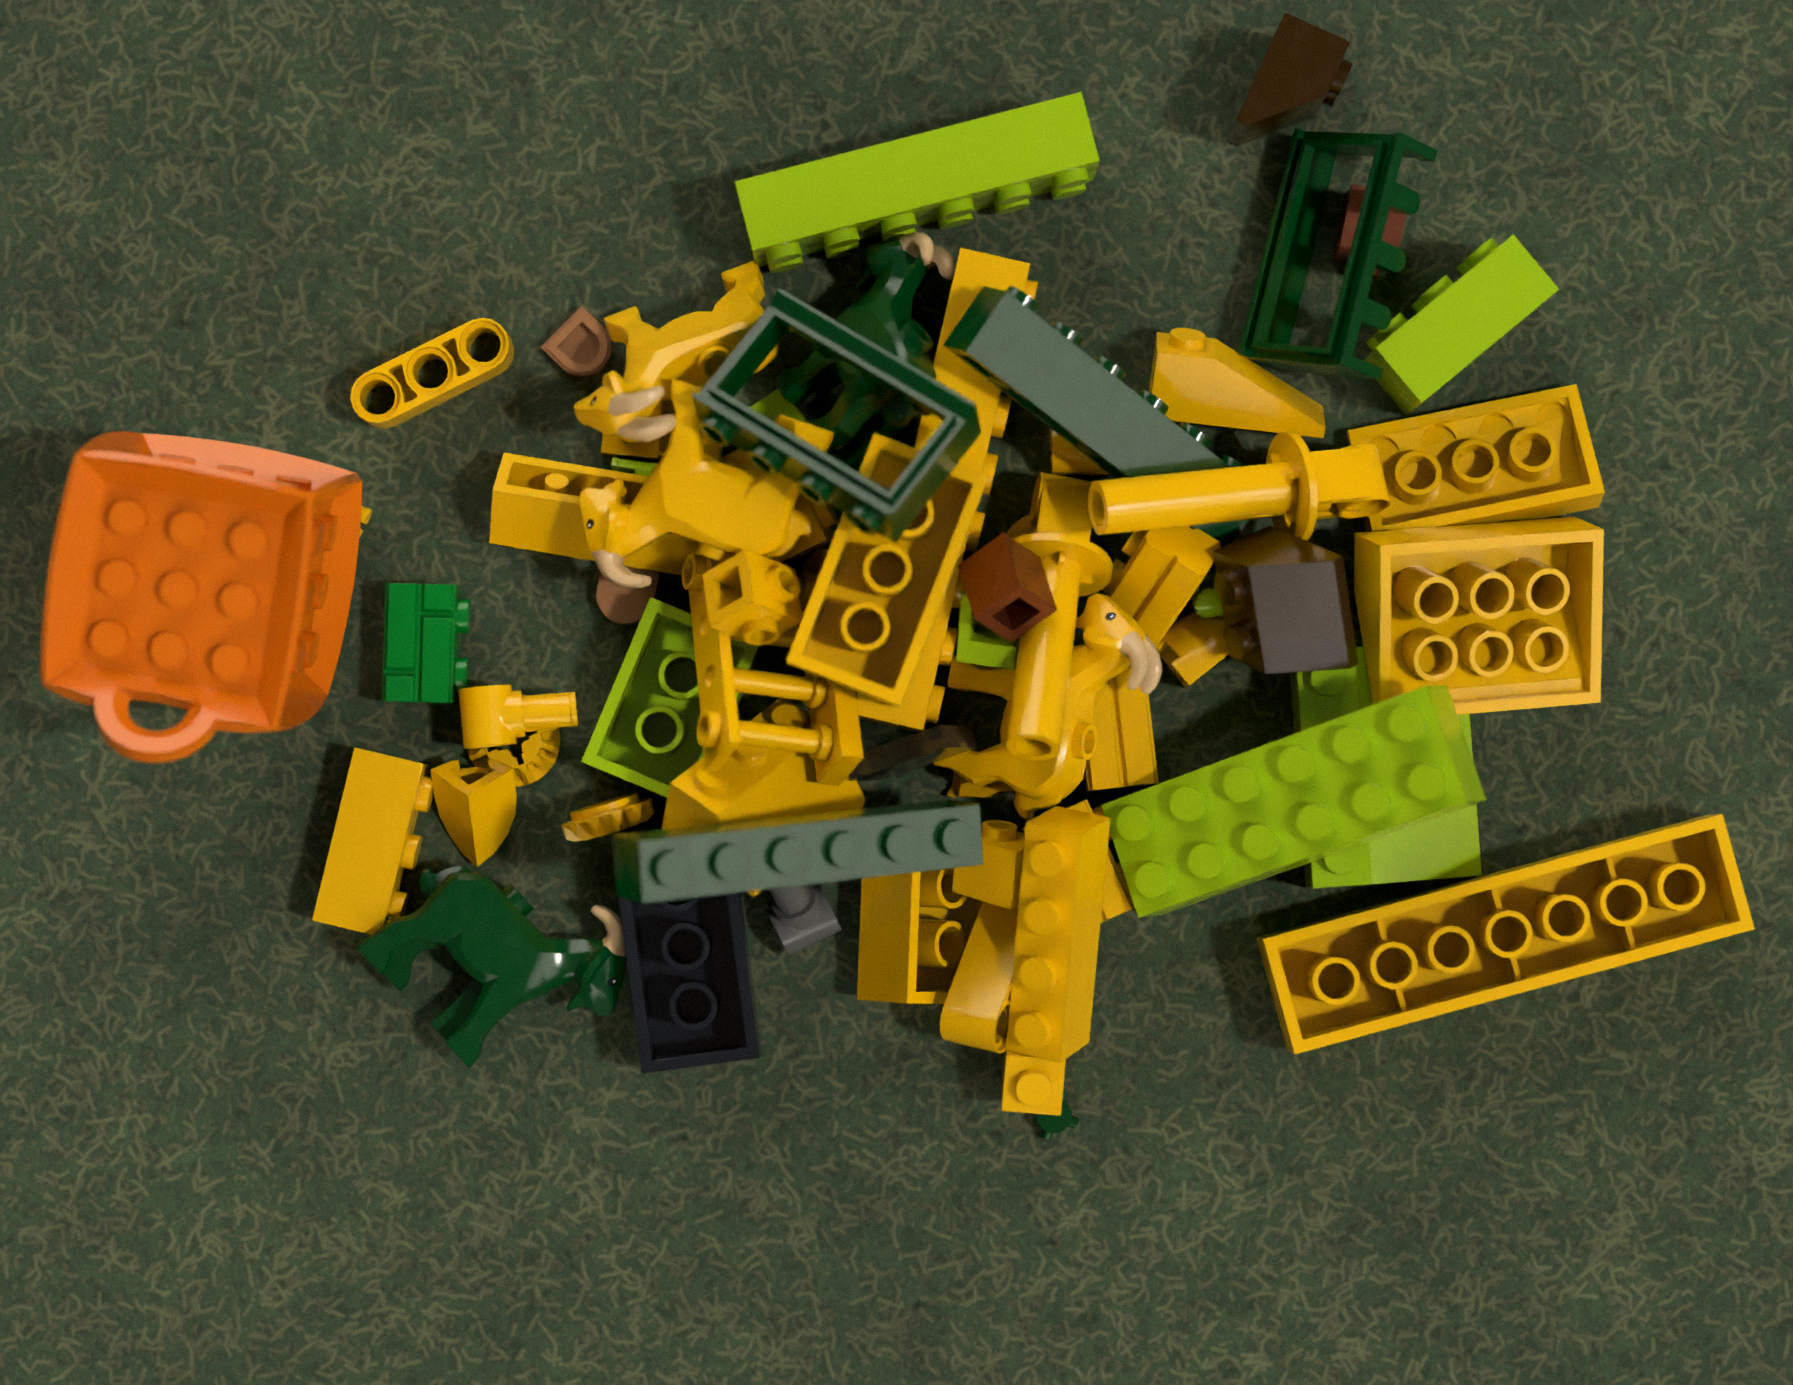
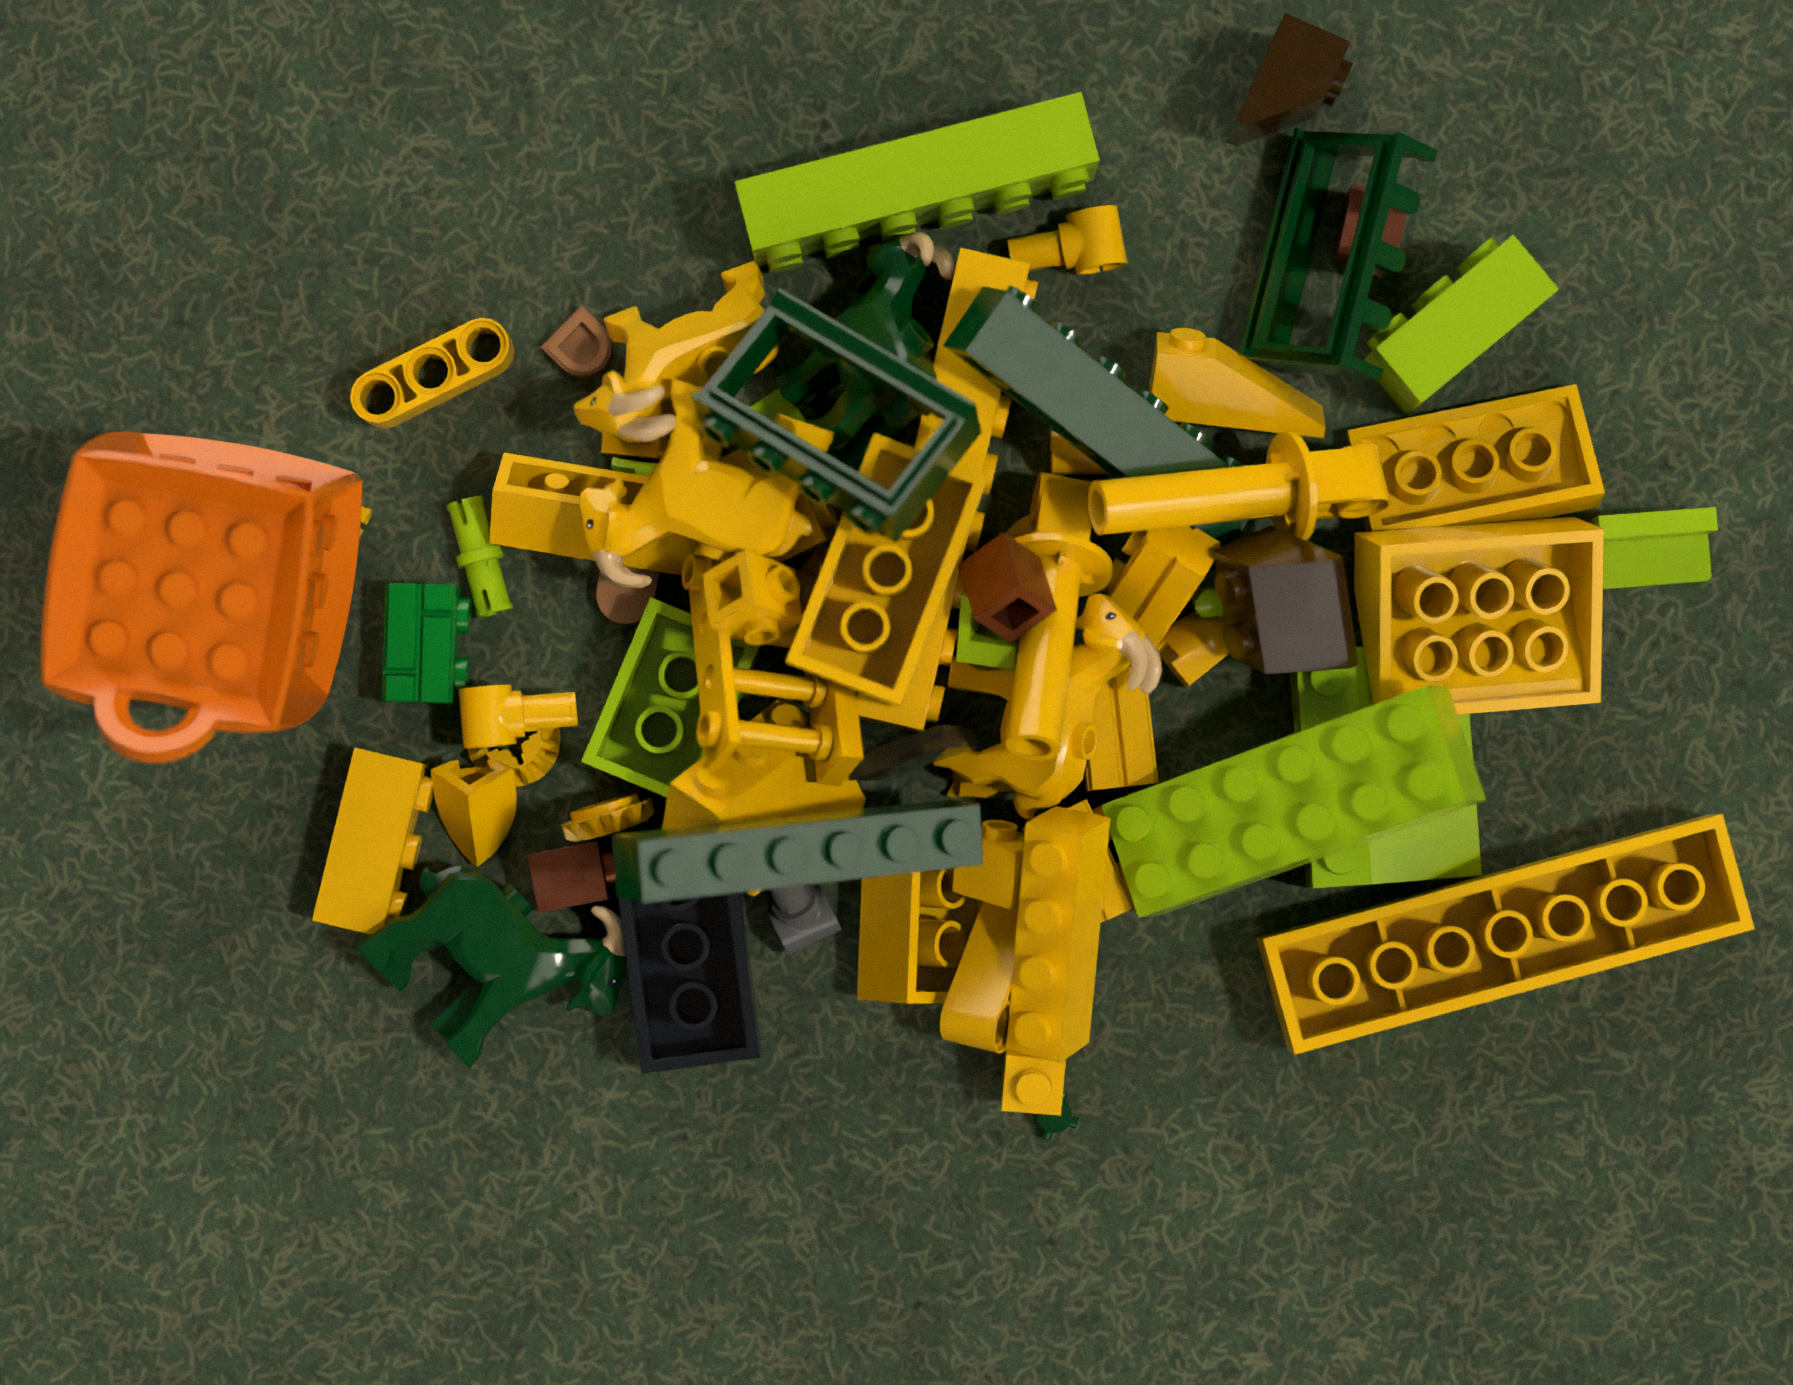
none -> lime pin [446,496,514,619]
none -> copper brick [527,841,616,913]
none -> yellow pin [1007,205,1128,275]
none -> lime panel [1588,507,1718,589]

